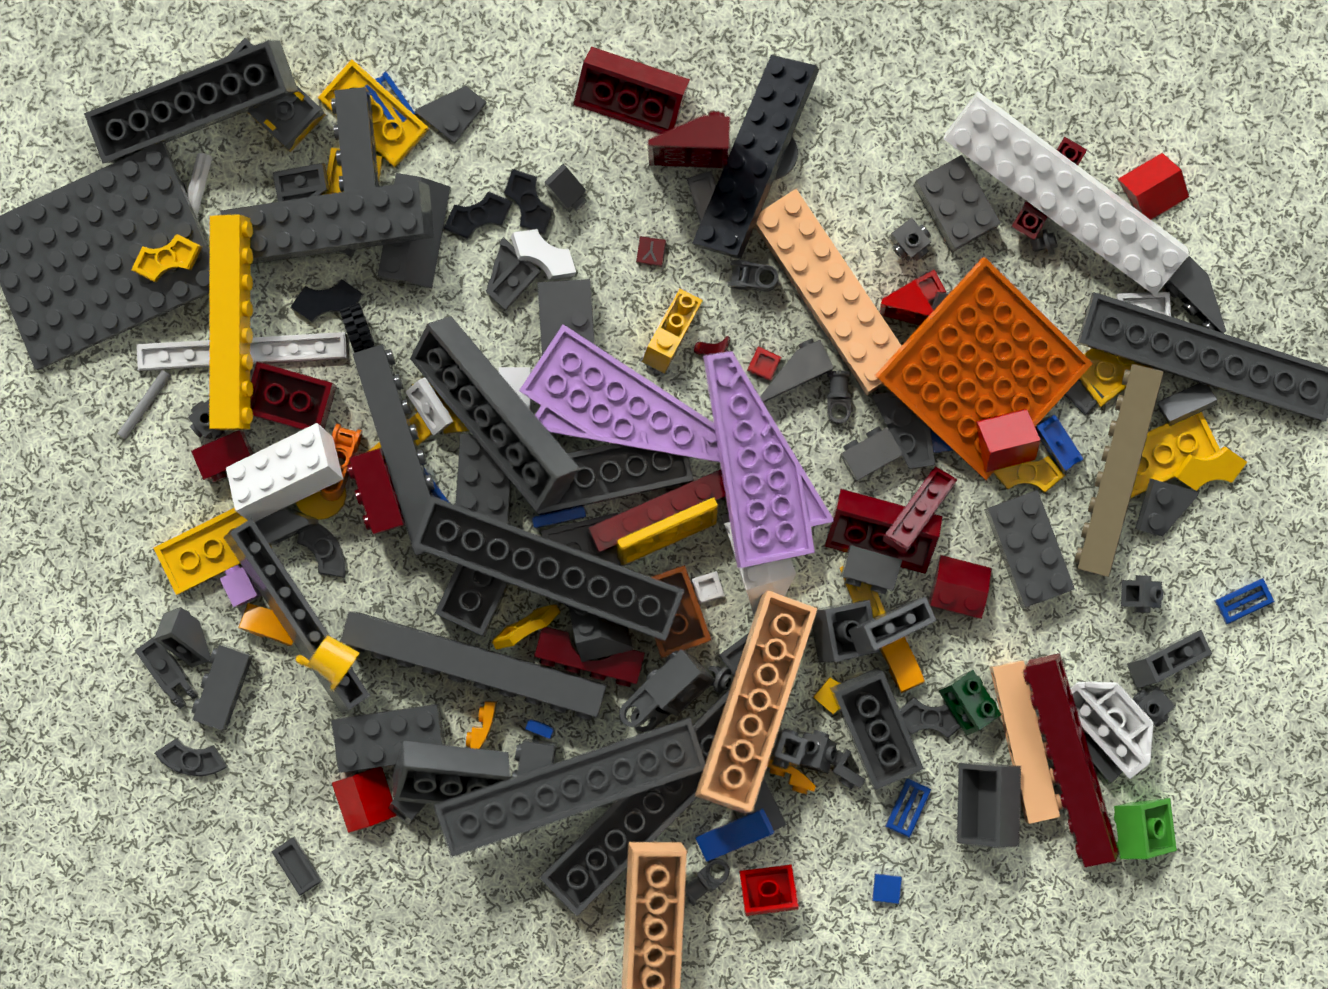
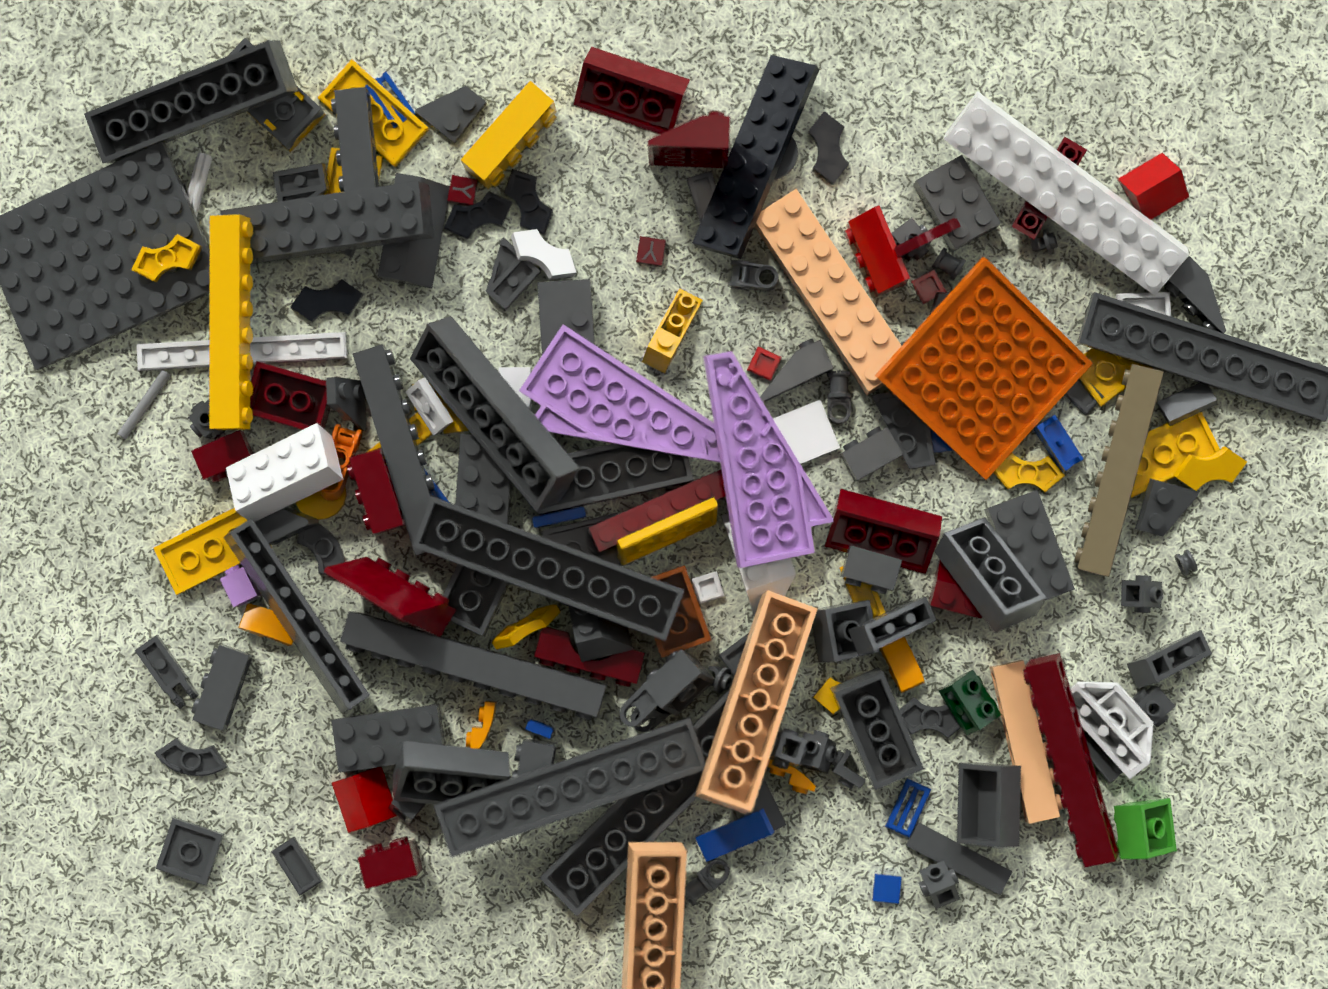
dark grey slope [154,607,210,667] -> none
yellow hat [296,635,360,691] -> none
black tyre [339,303,375,353] -> none
dark grey slope [544,164,587,213] -> none
dark red piece [694,336,734,355] -> none
red slope [739,864,799,916] -> none
red slope [880,280,934,325] -> none
tile [882,466,958,554] -> none
slope [976,409,1040,472] -> none
blue tile [1214,578,1275,624] -> none
none -> dark grey plate [155,817,224,885]
none -> dark red slope [323,557,456,637]
none -> dark grey wing [326,377,366,431]
none -> dark red brick [357,836,423,889]
none -> dark red tile [447,175,478,206]
none -> yellow brick [461,81,557,190]
none -> white tile [773,400,840,464]
none -> black tile [808,111,849,185]
none -> red slope [844,205,910,297]
none -> dark red tile [894,218,961,257]
none -> dark grey tile [906,822,1012,895]
none -> dark grey brick [919,860,960,909]
none -> dark grey bush [931,247,966,281]
none -> dark grey brick [934,517,1046,633]
none -> dark grey bush [1175,549,1198,576]

